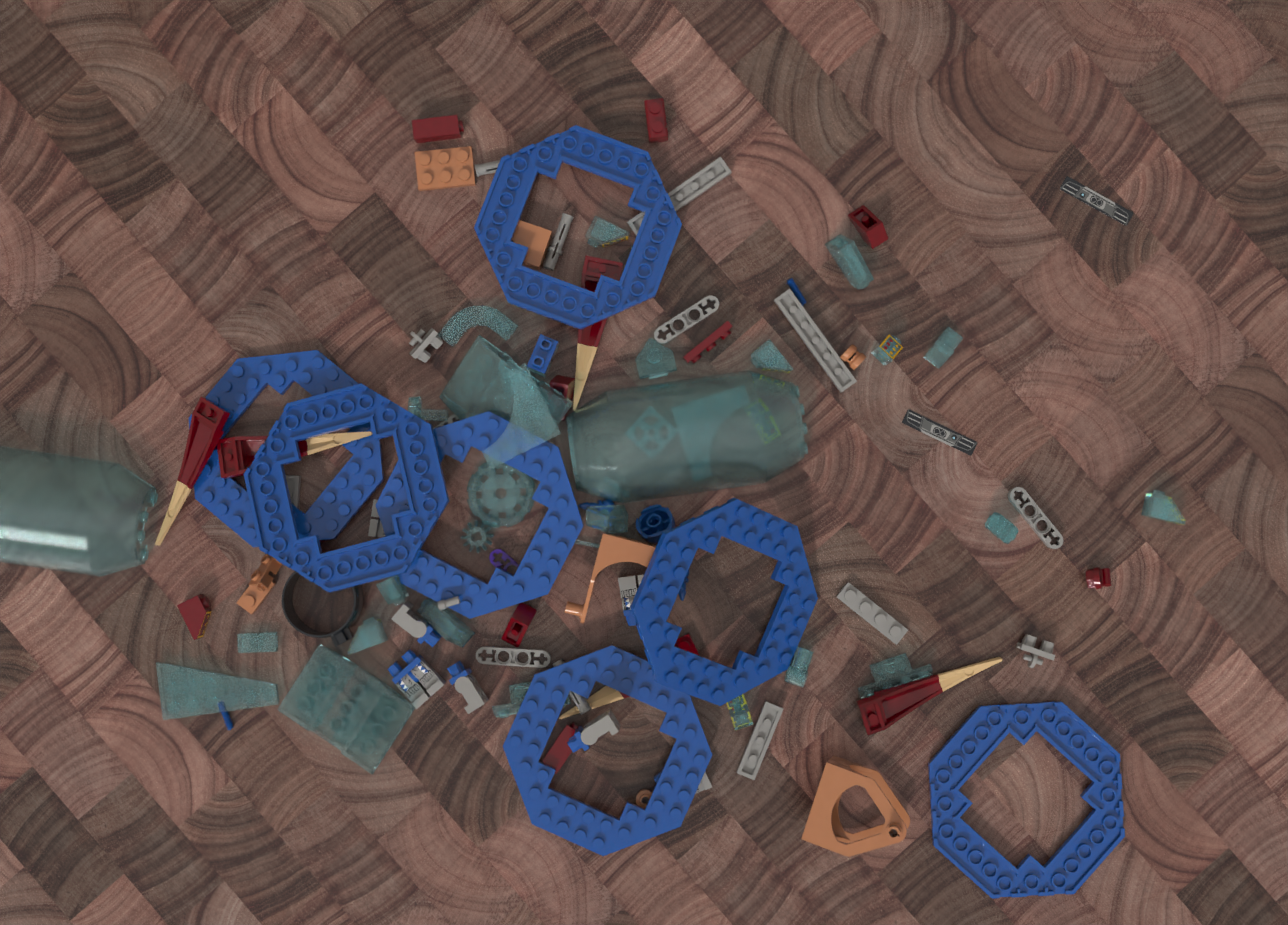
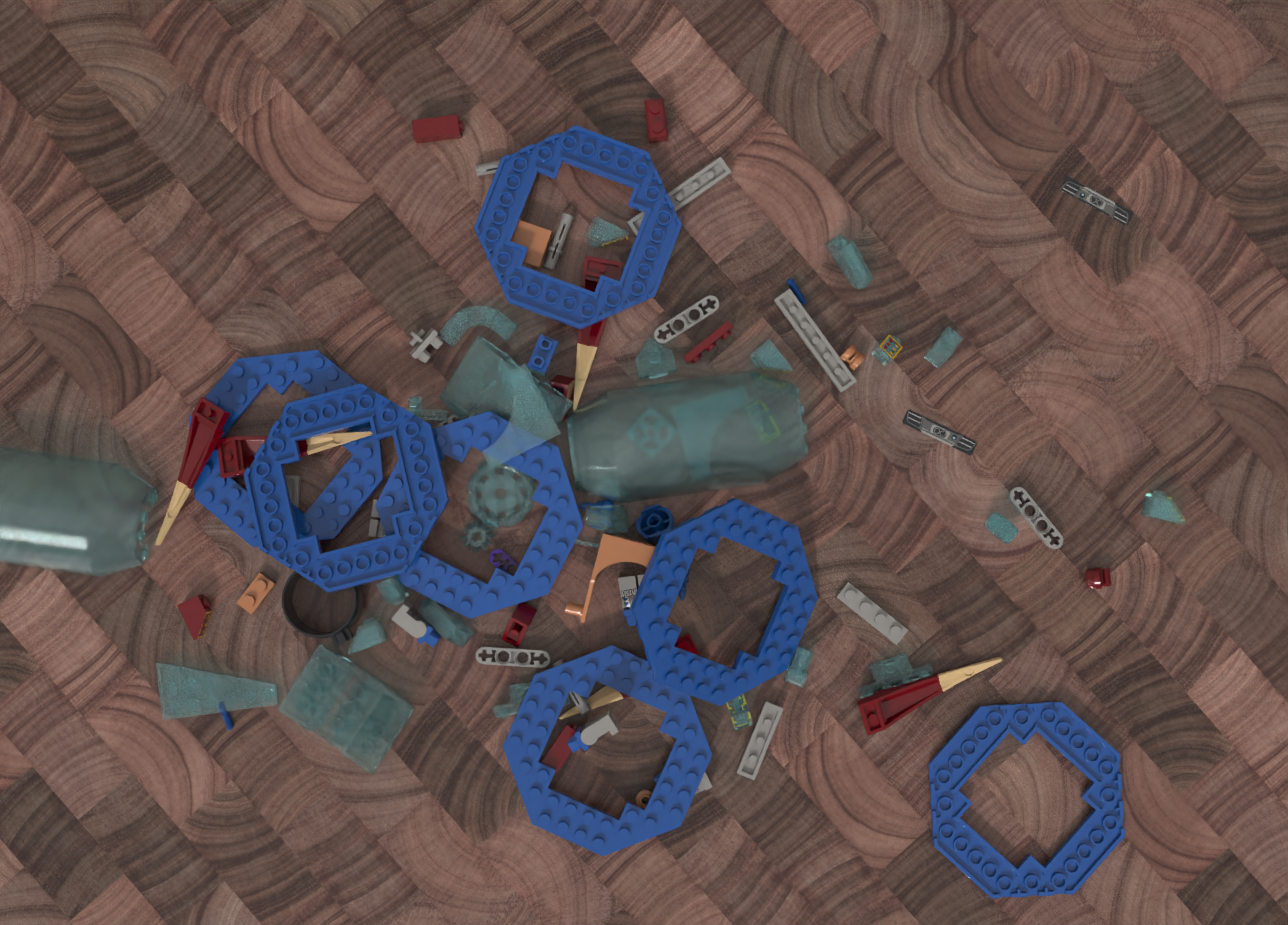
clear light blue plate [237,632,278,653] -> none
nougat hinge [248,554,282,592] -> none
hips [388,649,446,709] -> none
nougat plate [415,146,476,191] -> none
light grey piece [437,596,460,611] -> none
light grey hips [447,660,489,714] -> none
nougat piece [801,755,910,857] -> none
dark red slope [848,205,888,249] -> none
light grey hips [1016,634,1056,668] -> none

